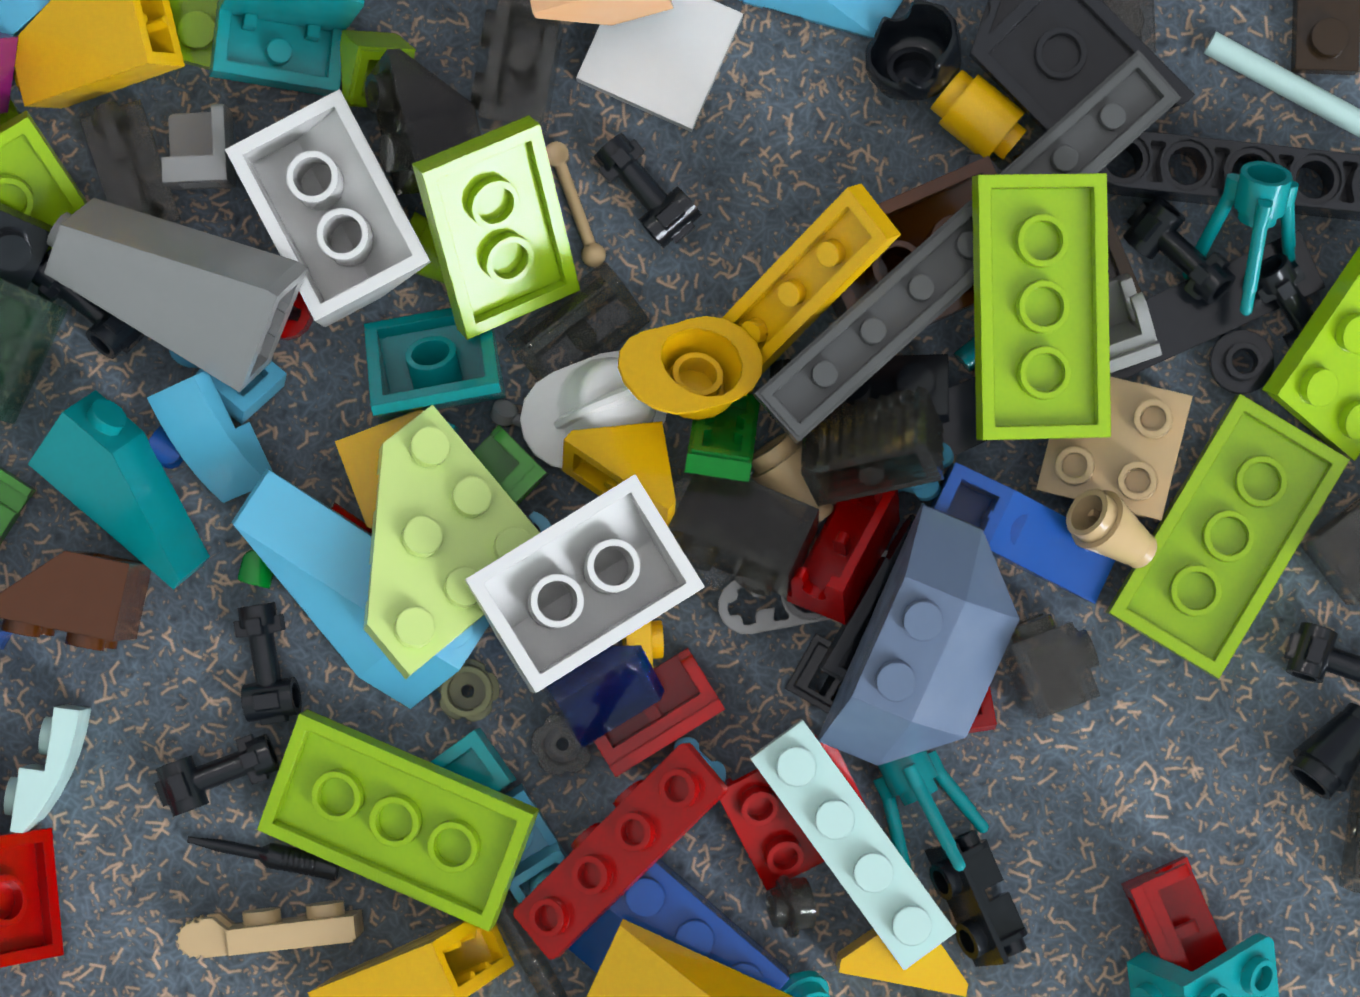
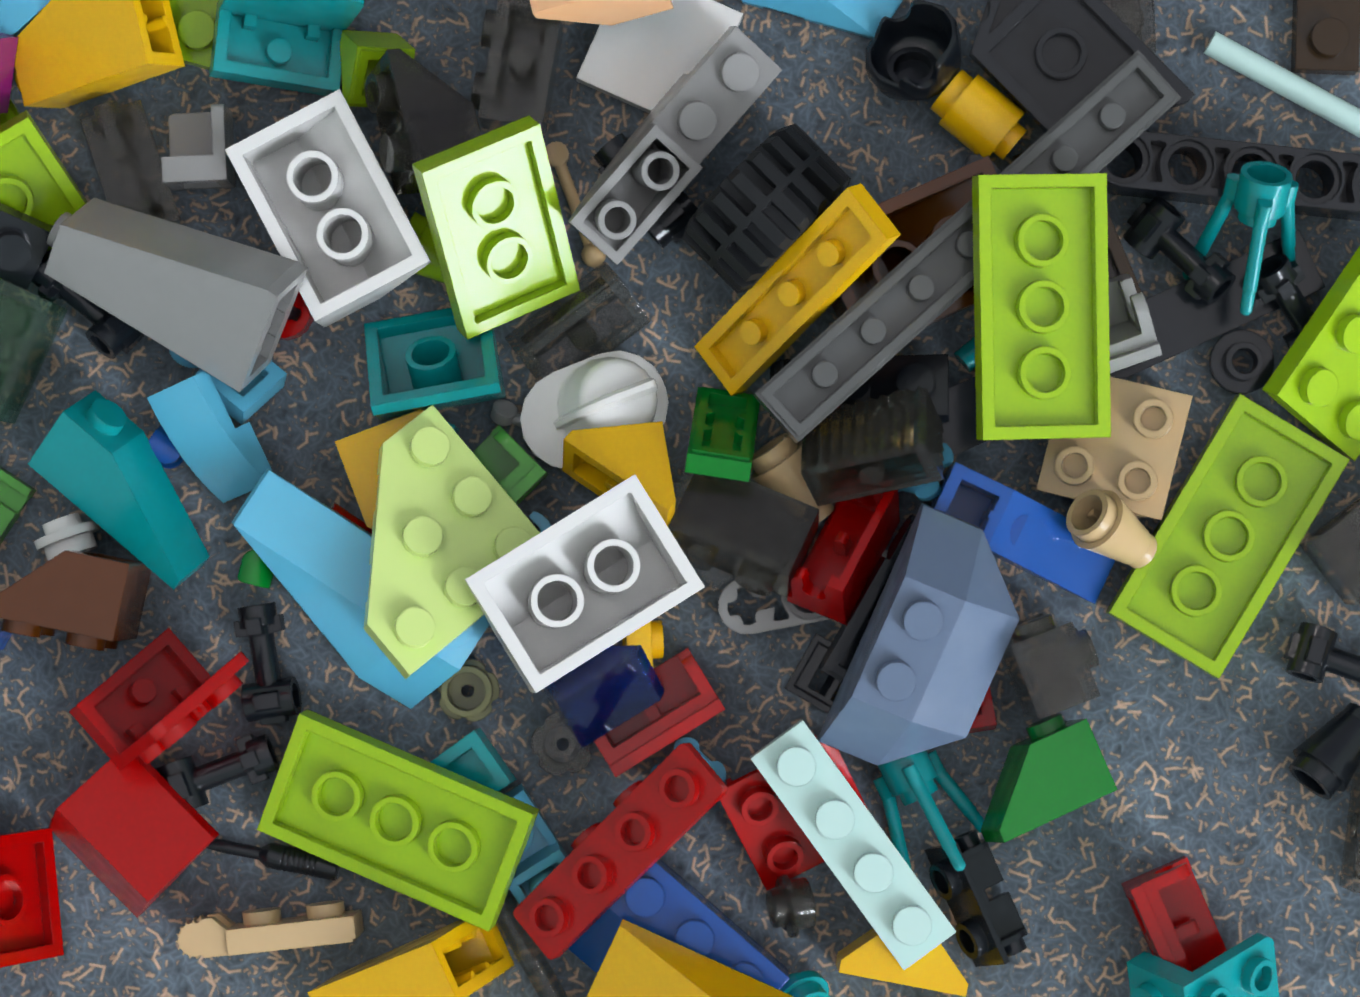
light aqua slope [4,704,91,833] -> none
yellow piece [618,316,763,420] -> none
none -> white plate [34,513,98,561]
none -> red slope [48,756,219,918]
none -> red bracket [69,628,250,770]
none -> light grey slope [568,26,782,265]
none -> black tyre [682,123,851,294]
none -> green slope [980,713,1118,843]

